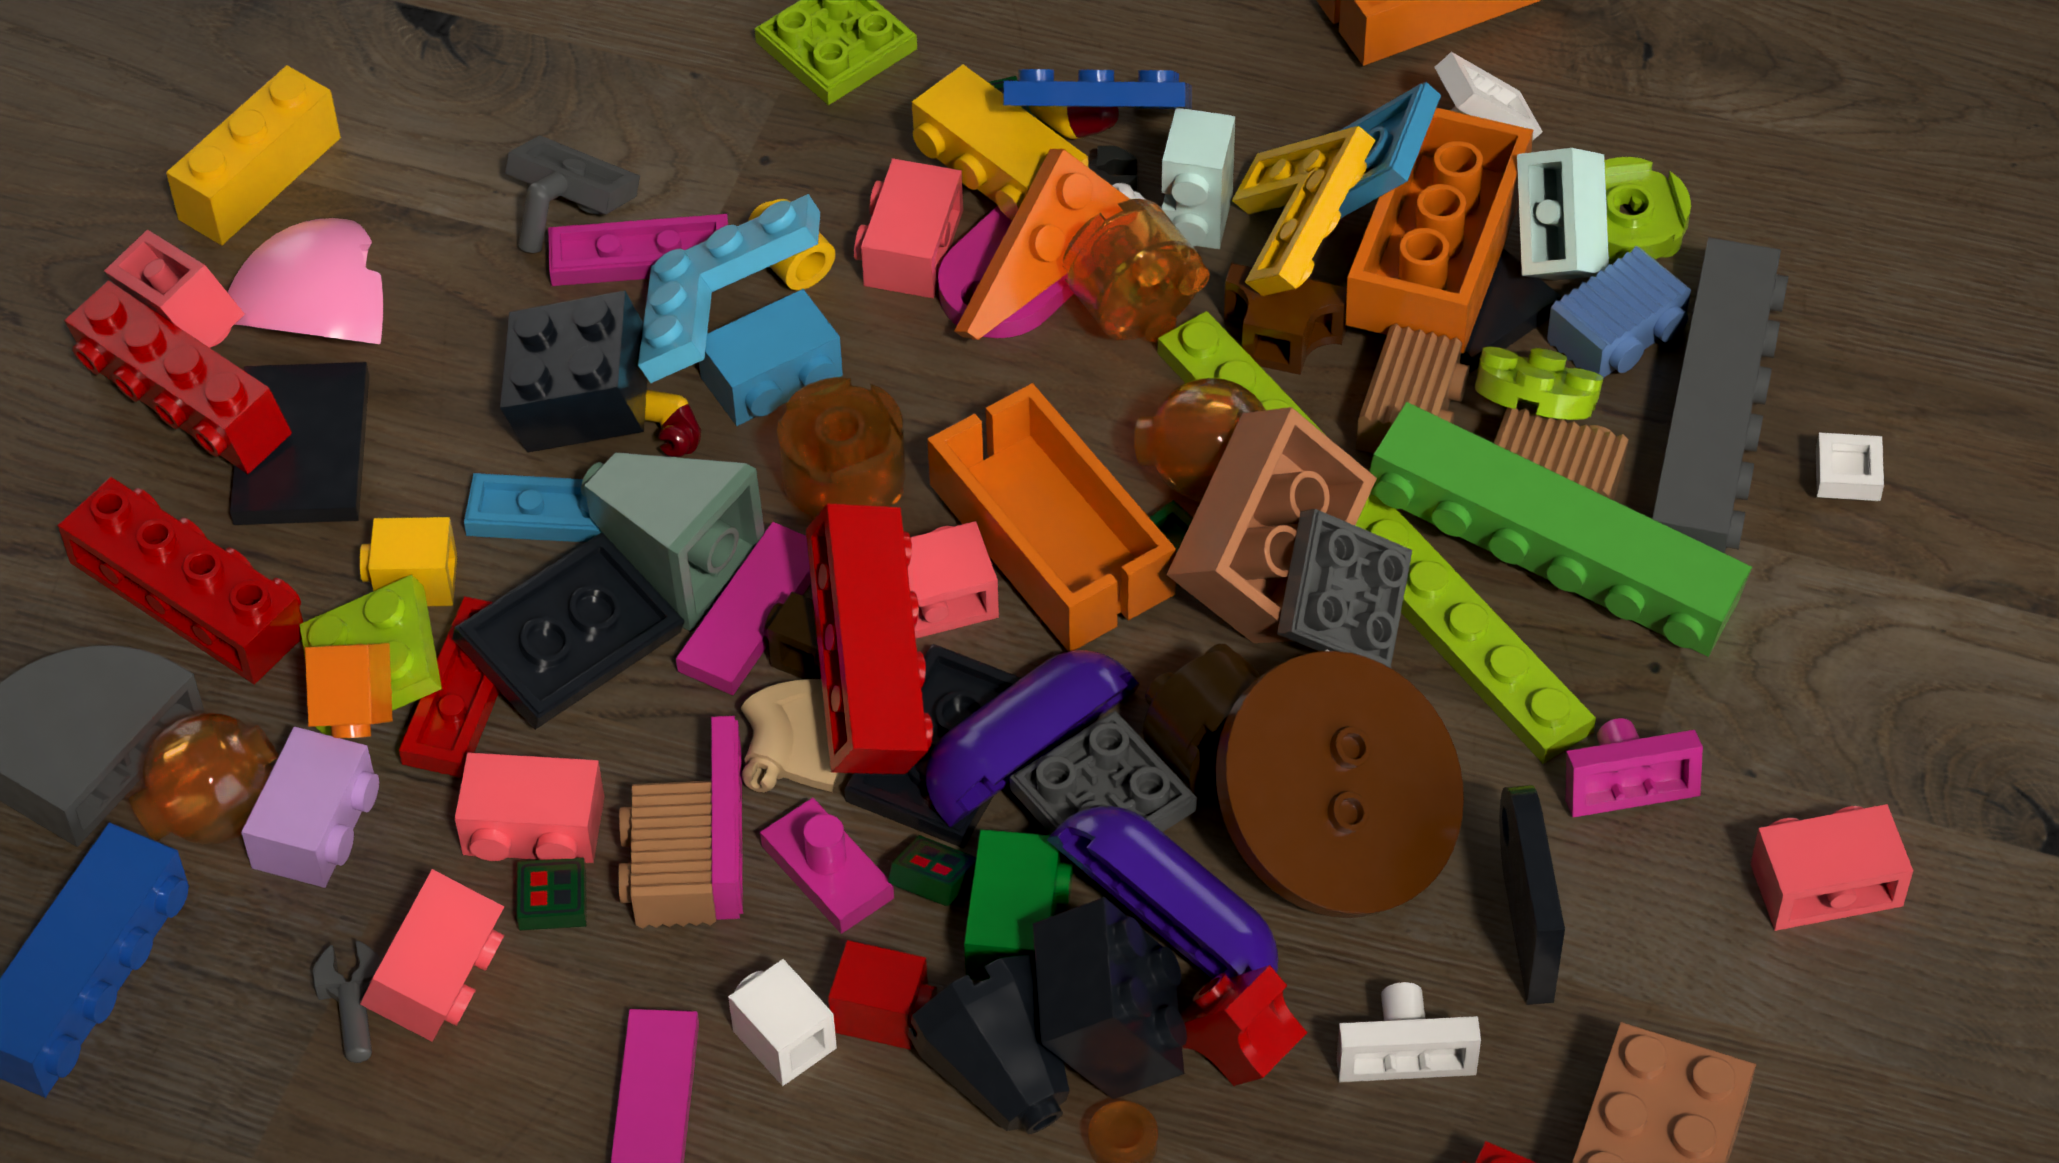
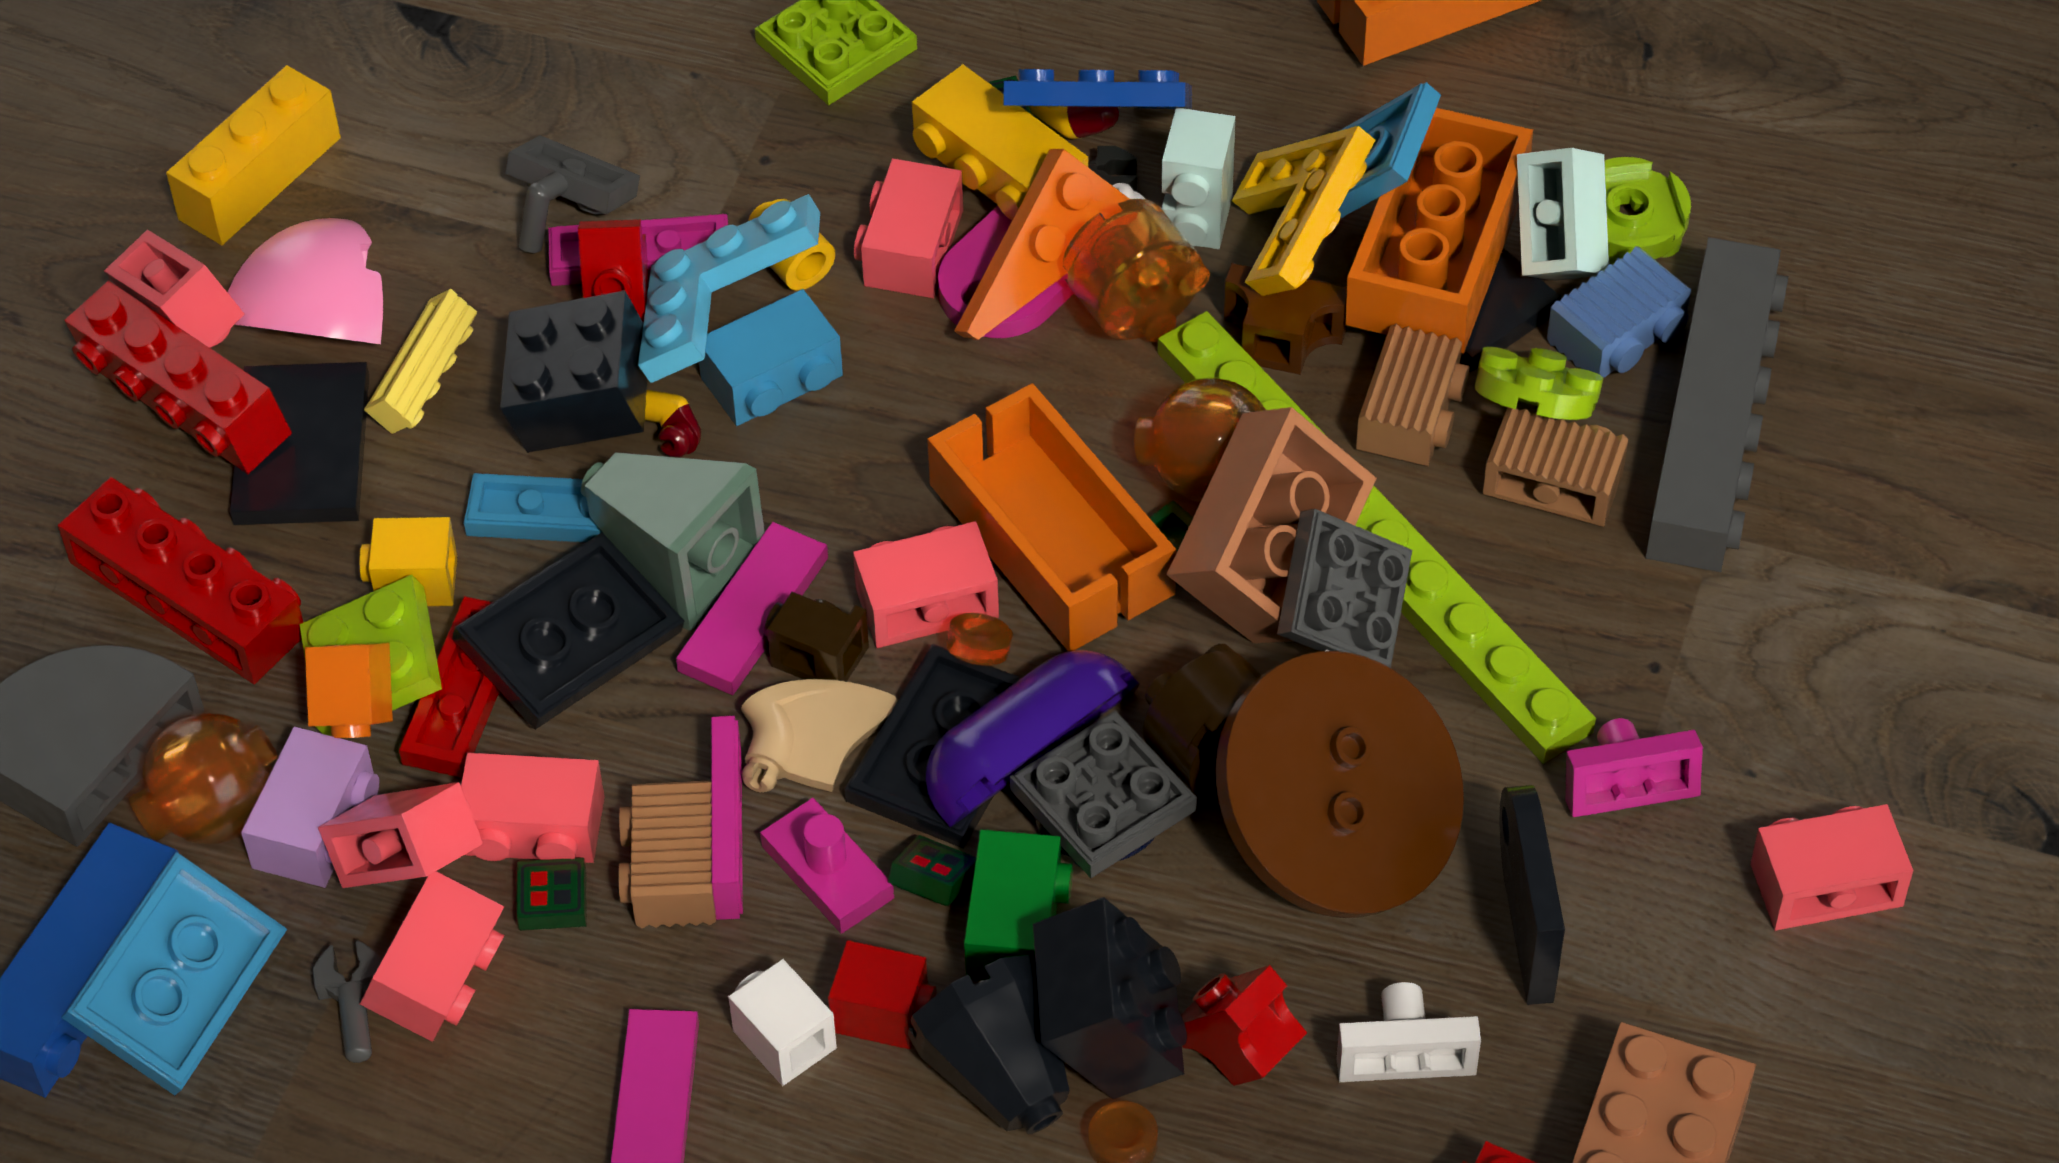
clear orange brick [777,377,906,520] -> none
red brick [806,503,933,774] -> none
dark purple brick [1047,806,1278,979] -> none
bright green brick [1369,402,1752,657] -> none
white tile [1434,52,1543,141] -> none
white plate [1816,432,1884,501] -> none
none -> dark azure tile [61,852,287,1095]
none -> coral brick [318,782,483,888]
none -> light yellow piece [364,288,477,434]
none -> red brick [578,219,649,323]
none -> clear orange tile [946,613,1013,666]

